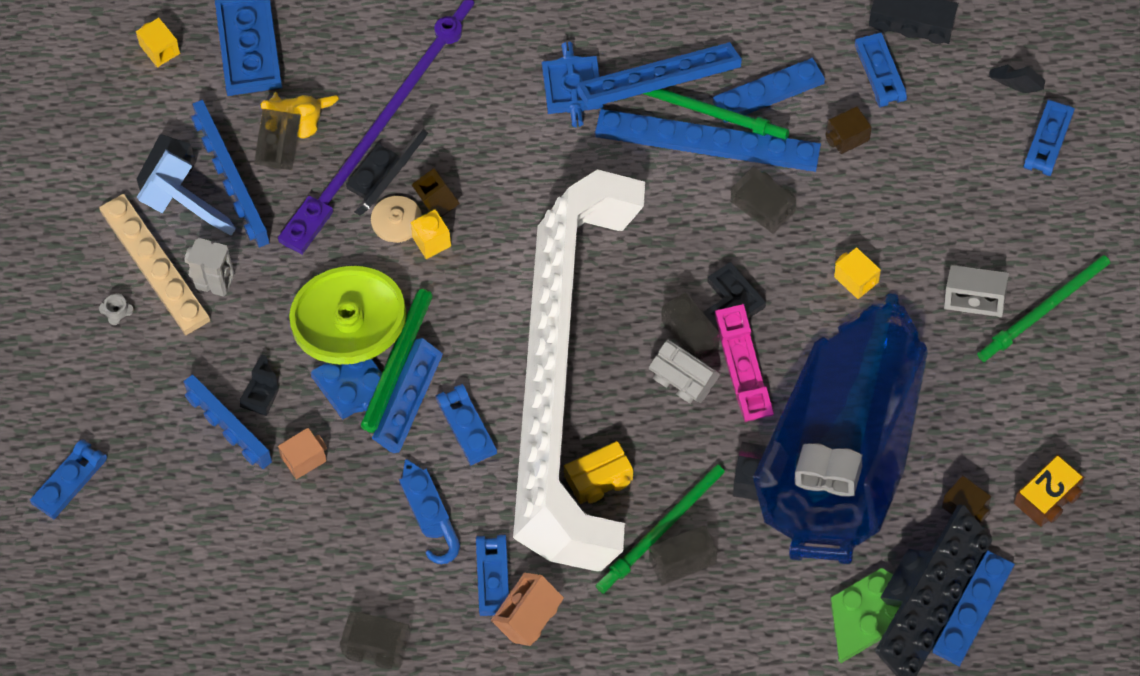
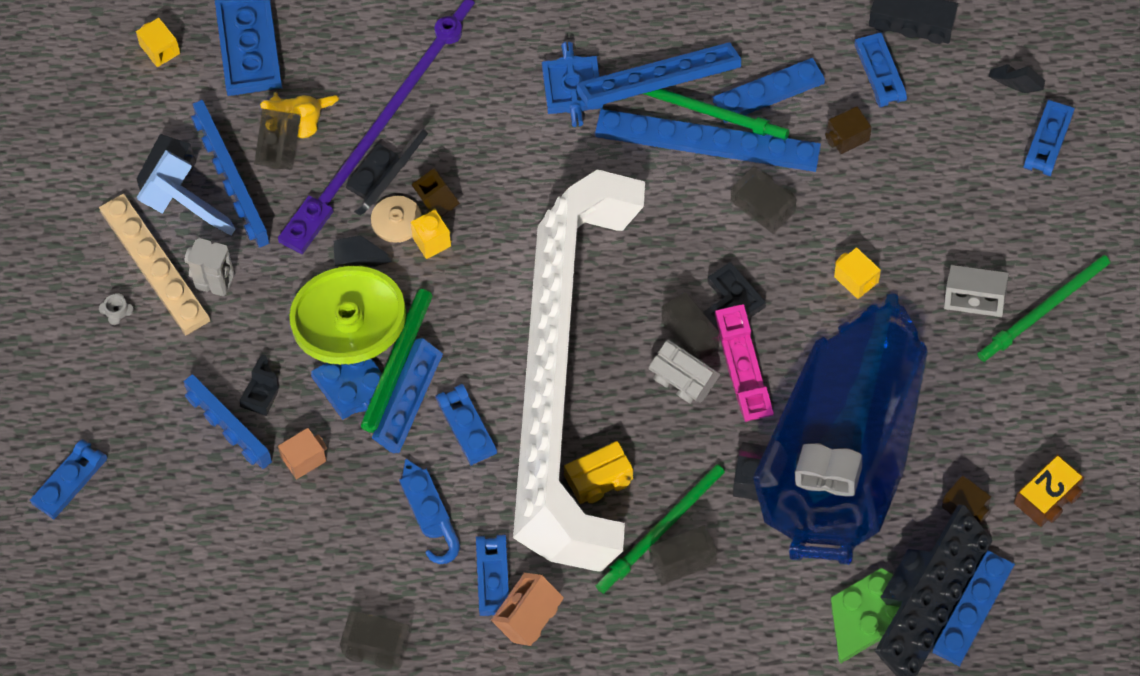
none -> black slope [334,235,392,268]

